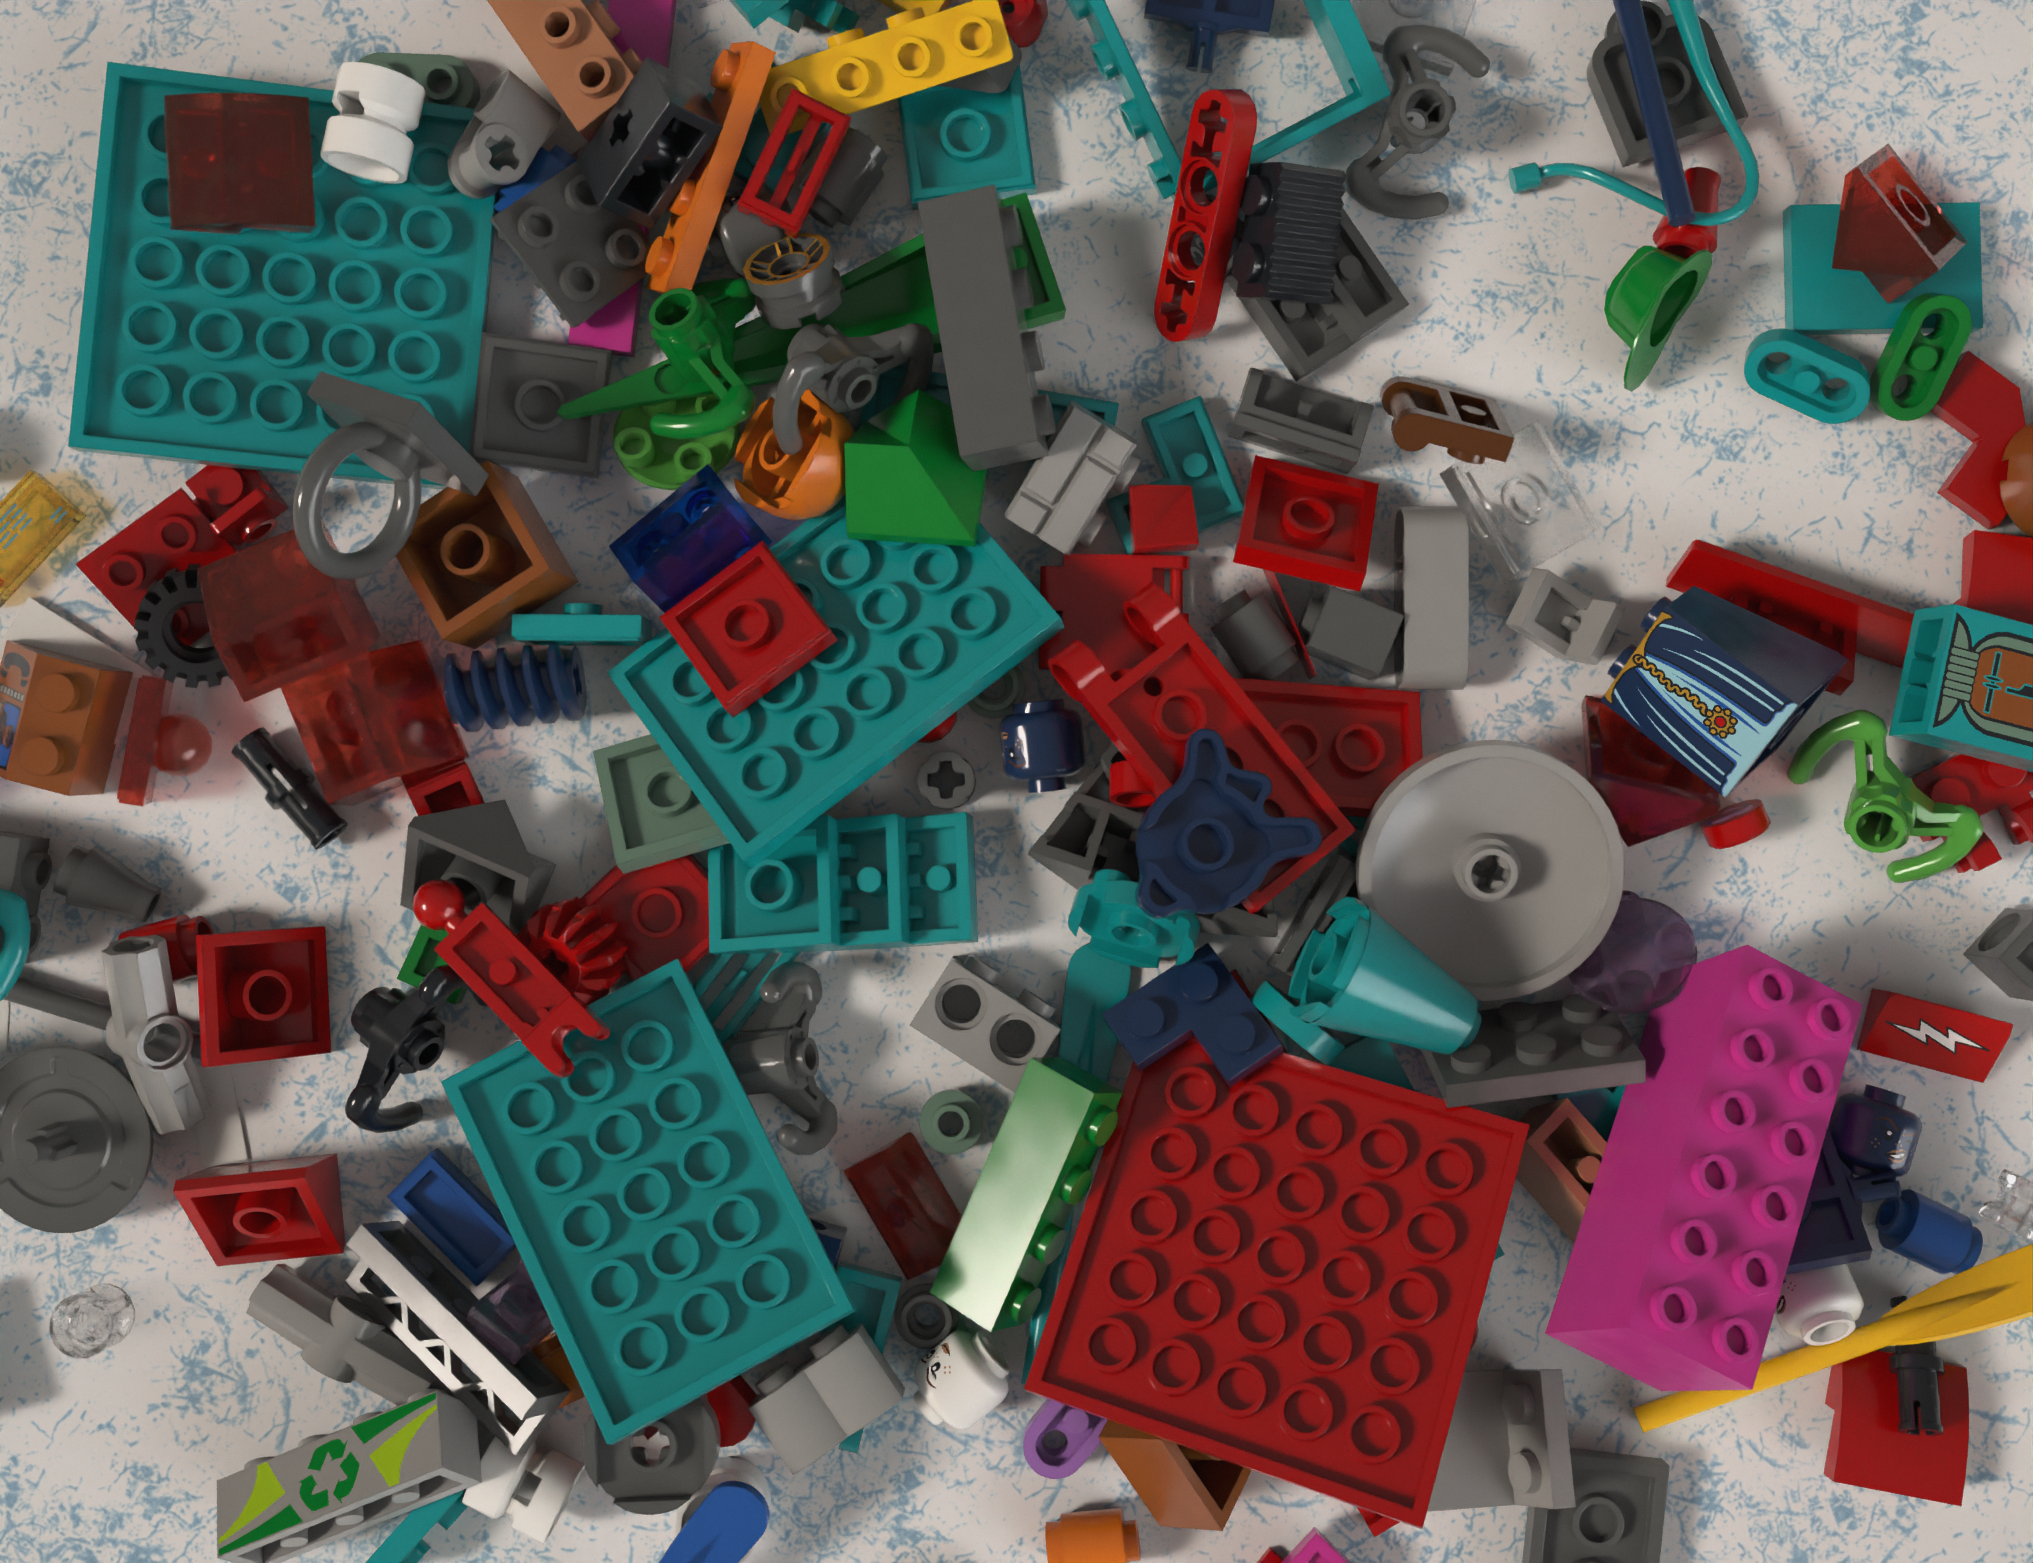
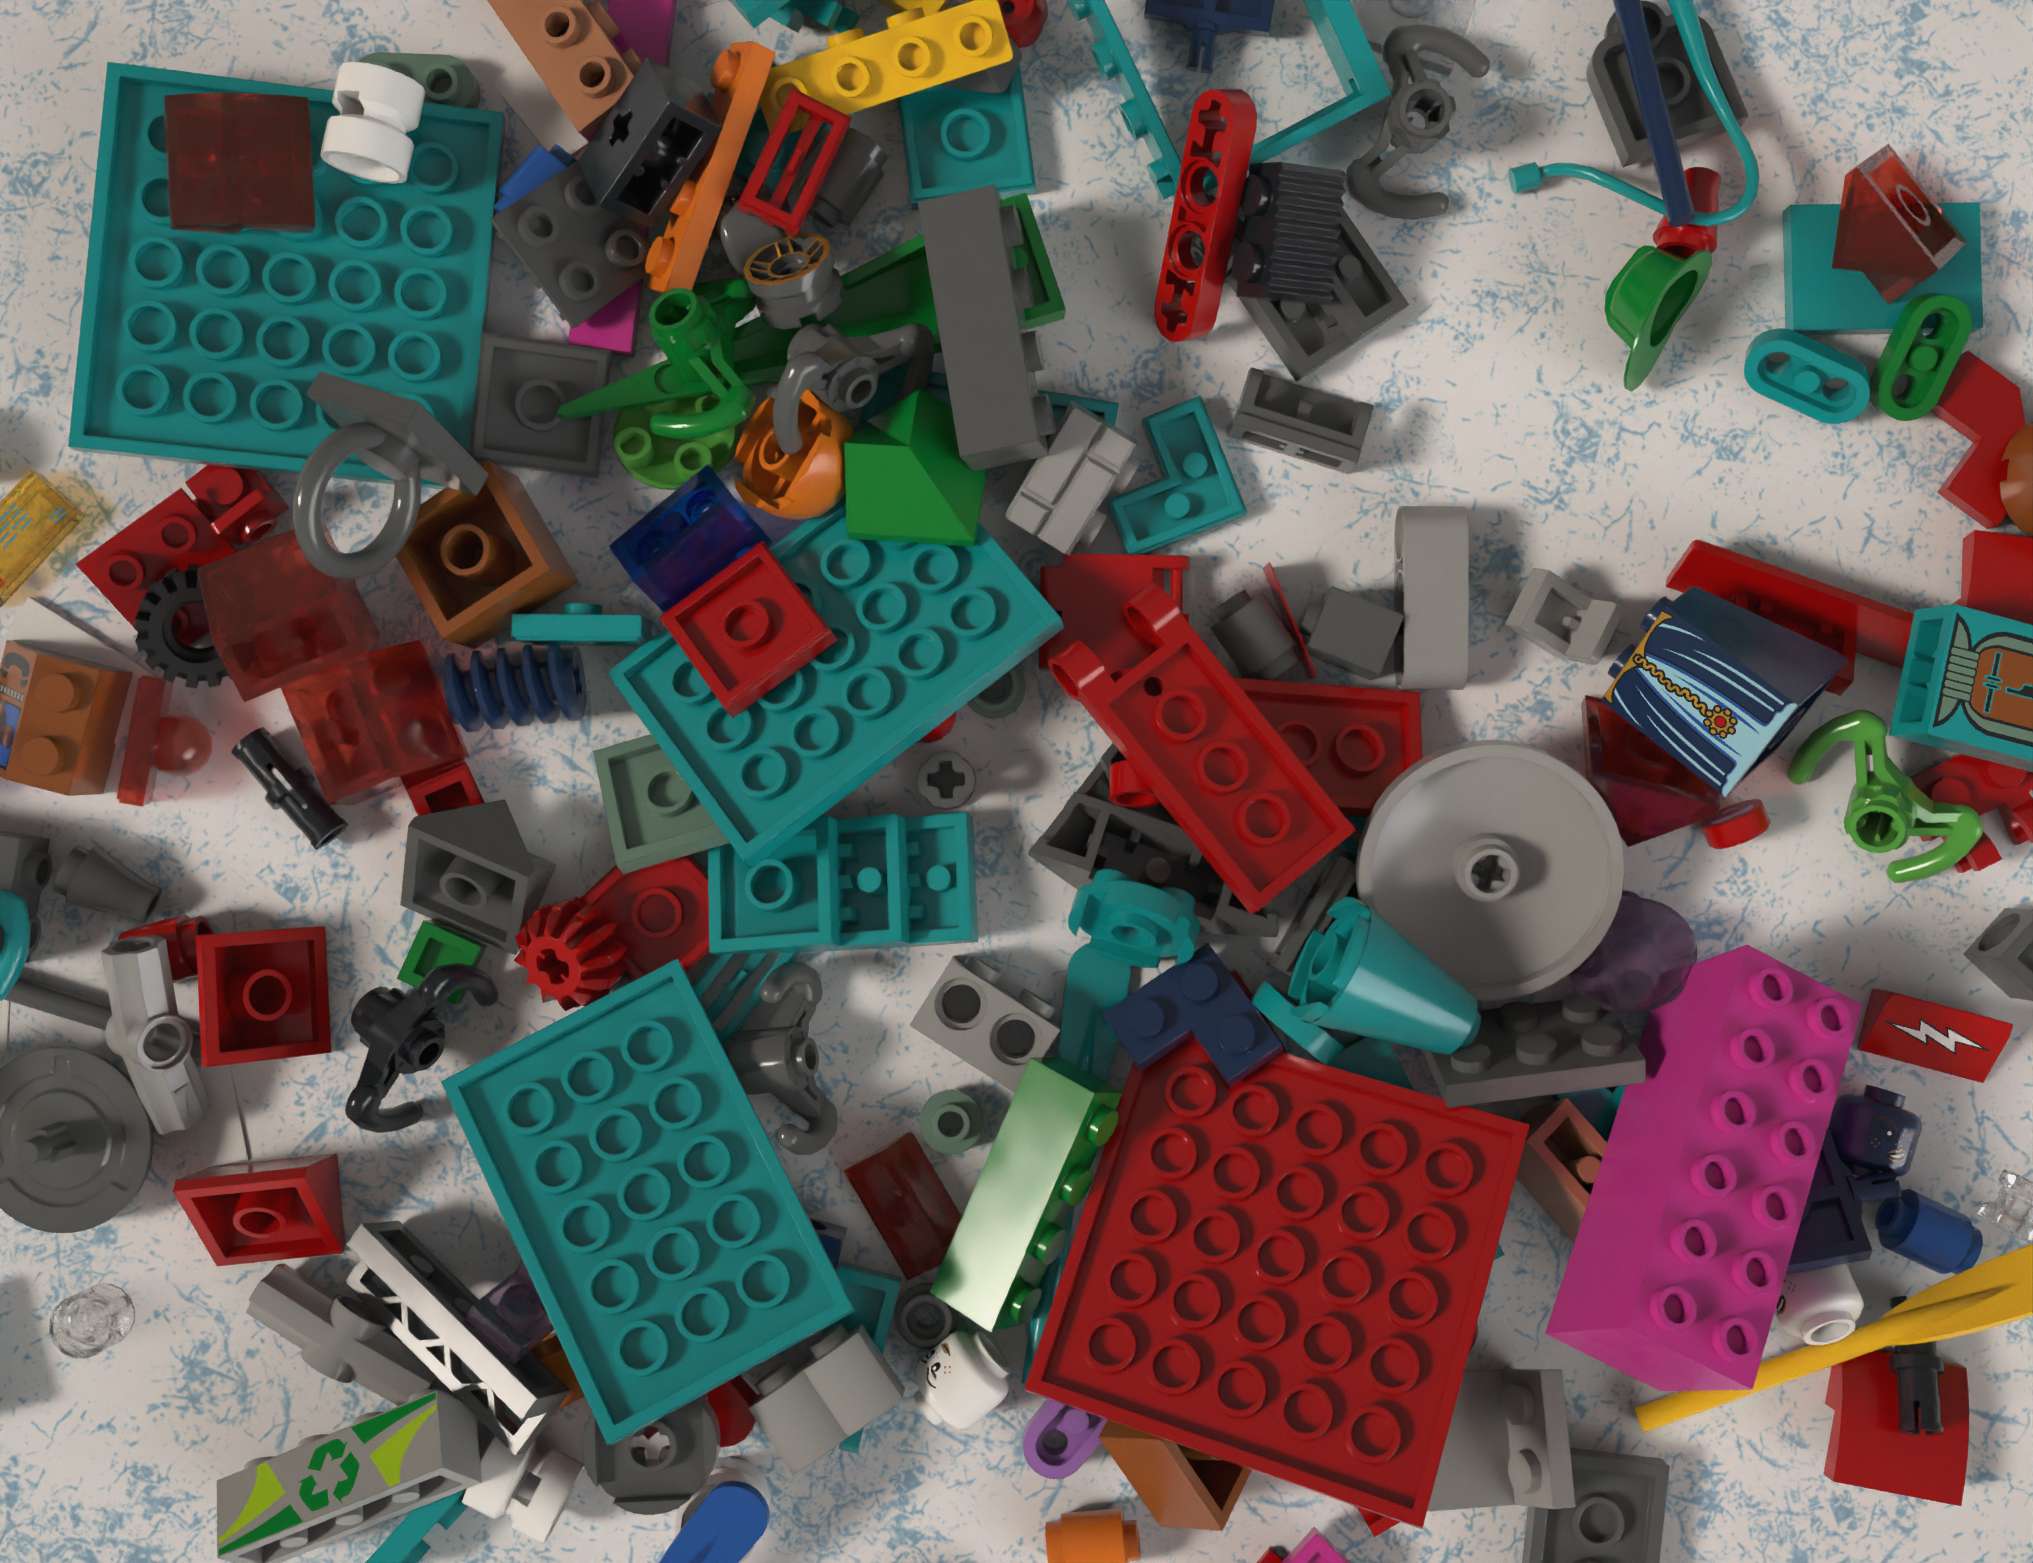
blue tile [387,1148,517,1287] -> none
red plate [413,879,610,1078] -> none
light grey piece [447,69,561,200] -> none
dark blue head [999,699,1086,793] -> none
red slope [1127,484,1199,555] -> none
dark blue tile [1135,729,1322,919] -> none
red plate [1233,455,1379,592] -> none
reddish brown plate [1380,376,1515,464] -> none
clear tile [1439,420,1601,585] -> none

